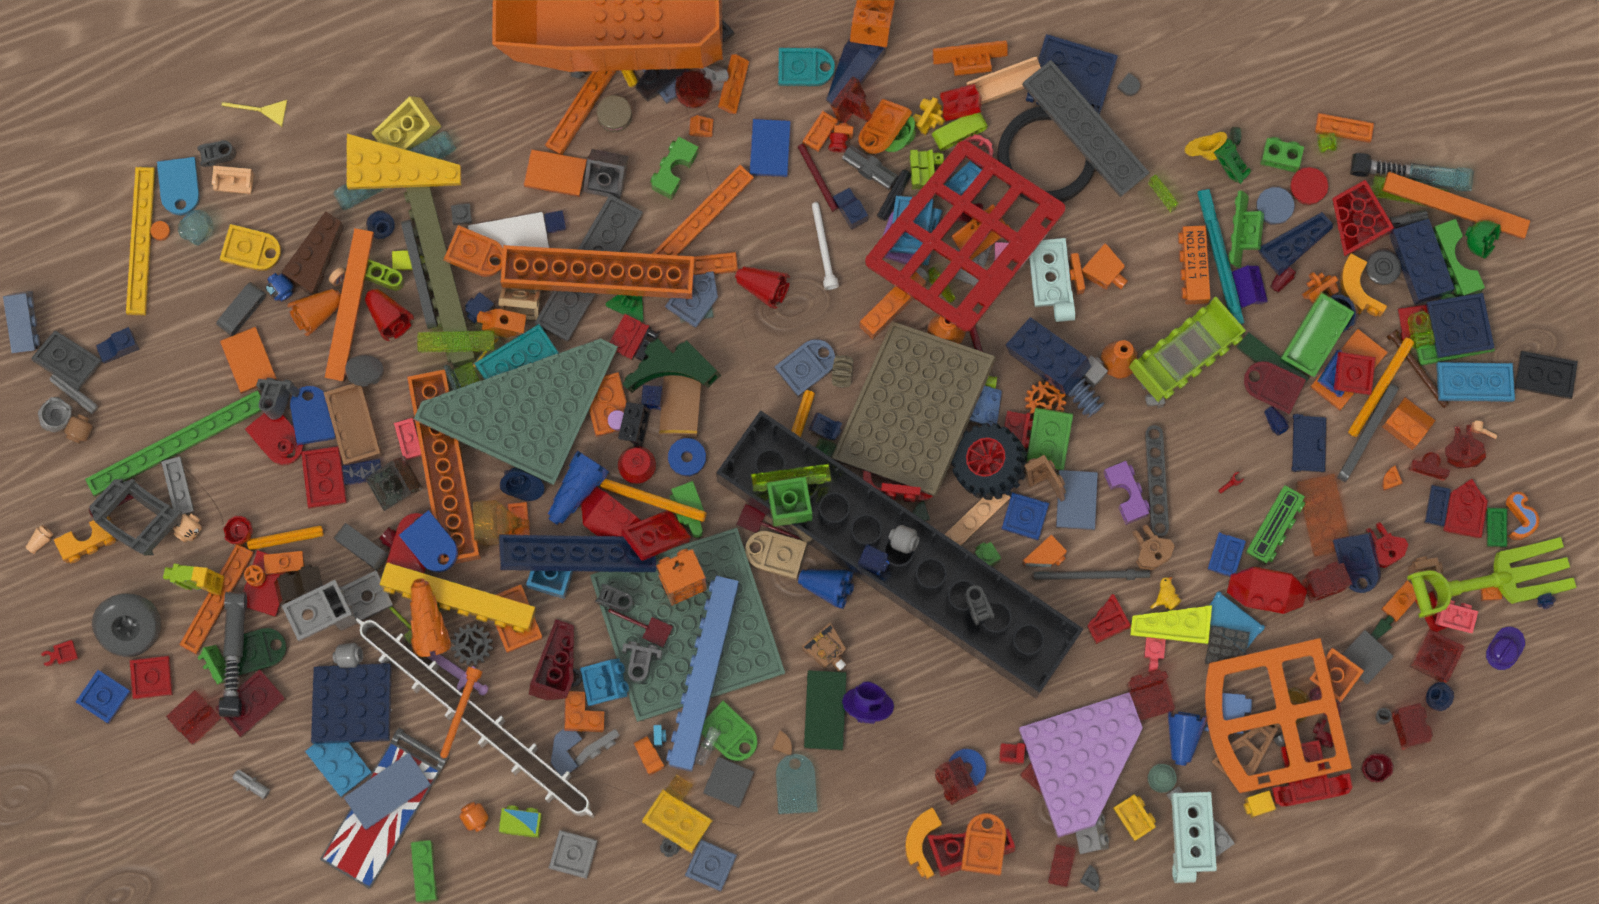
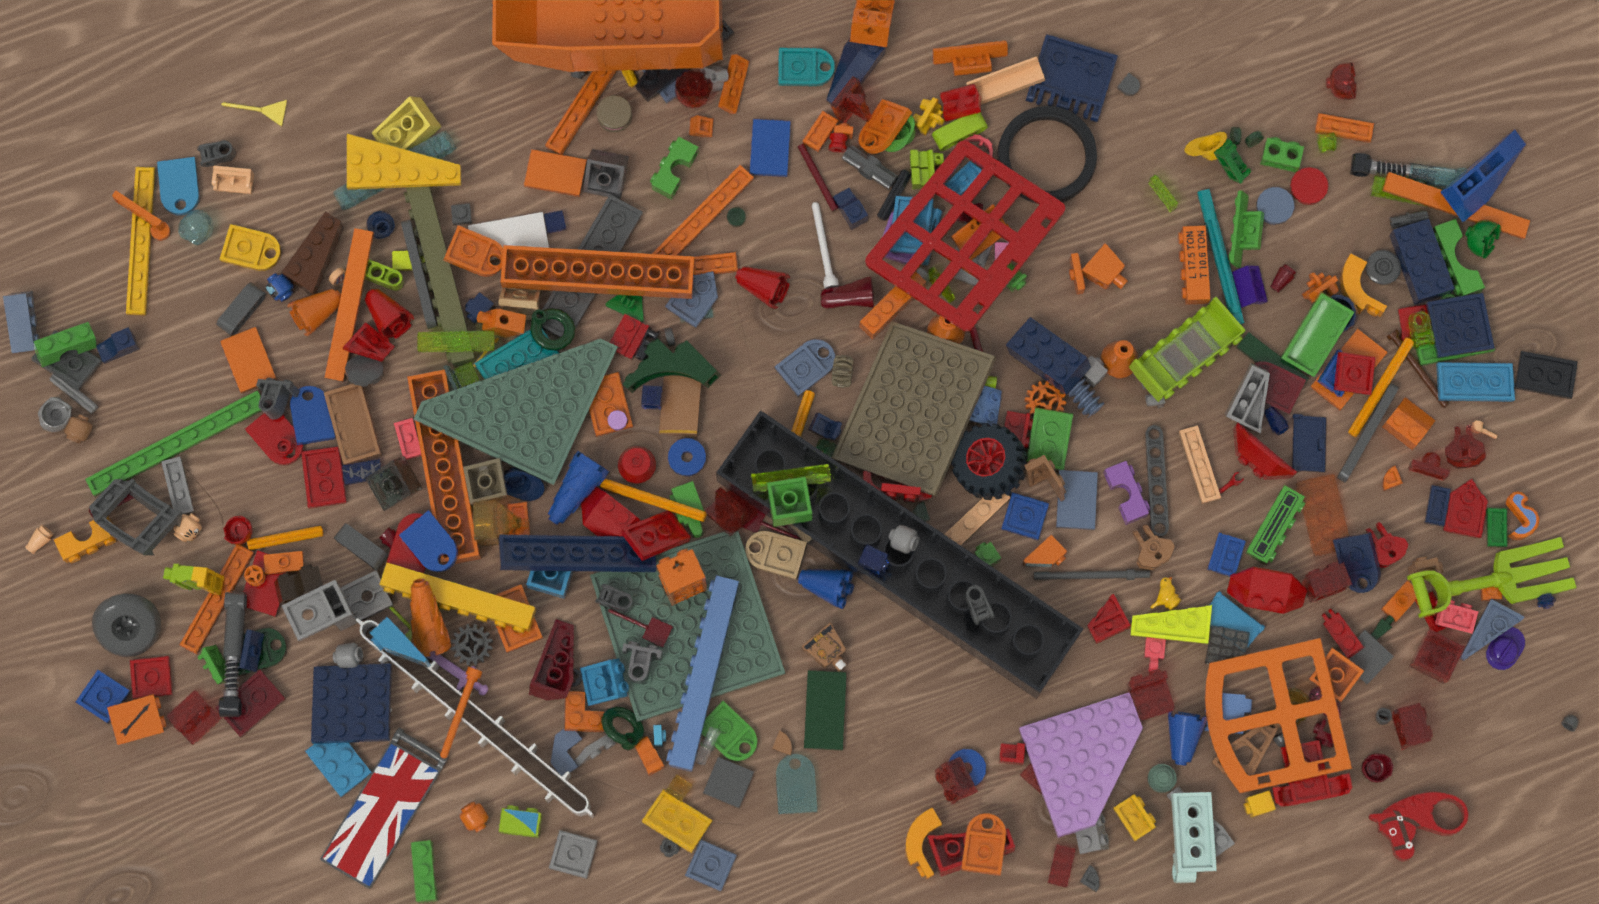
red plate [41,640,79,667] -> none
light grey axle [233,769,271,799] -> none
sand blue tile [344,753,431,830] -> none
black bracket [618,402,651,447] -> none
dark purple helmet [842,682,894,724] -> none
dark grey plate [1022,60,1150,198] -> none
light aqua hinge [1029,238,1075,322] -> none
dark blue wing [1258,212,1333,276] -> none
red wedge [1332,180,1394,257] -> none
dark blue plate [1426,682,1454,711] -> none
none -> bright green arch [34,322,96,367]
none -> orange brick [107,694,167,745]
none -> orange tile [112,190,165,231]
none -> dark blue plate [239,630,264,672]
none -> red wing [342,322,395,362]
none -> dark azure slope [370,617,431,667]
none -> dark tan slope [463,458,508,507]
none -> dark green piece [530,308,576,351]
none -> dark green piece [601,707,645,750]
none -> dark grey tile [664,327,676,347]
none -> clear red bracket [705,487,758,536]
none -> clear green tile [727,207,746,227]
none -> dark red piece [821,276,874,309]
none -> bright green bracket [1006,263,1027,292]
none -> light nougat plate [1179,425,1221,504]
none -> light grey wedge [1225,363,1270,433]
none -> red wedge [1233,423,1297,480]
none -> clear green tile [1244,131,1264,148]
none -> red hinge [1322,608,1365,659]
none -> clear red cylinder [1326,62,1357,100]
none -> red animal [1368,792,1468,861]
none -> blue wedge [1441,130,1526,222]
none -> sand blue wing [1459,599,1524,661]
none -> dark grey hinge [1561,715,1579,732]

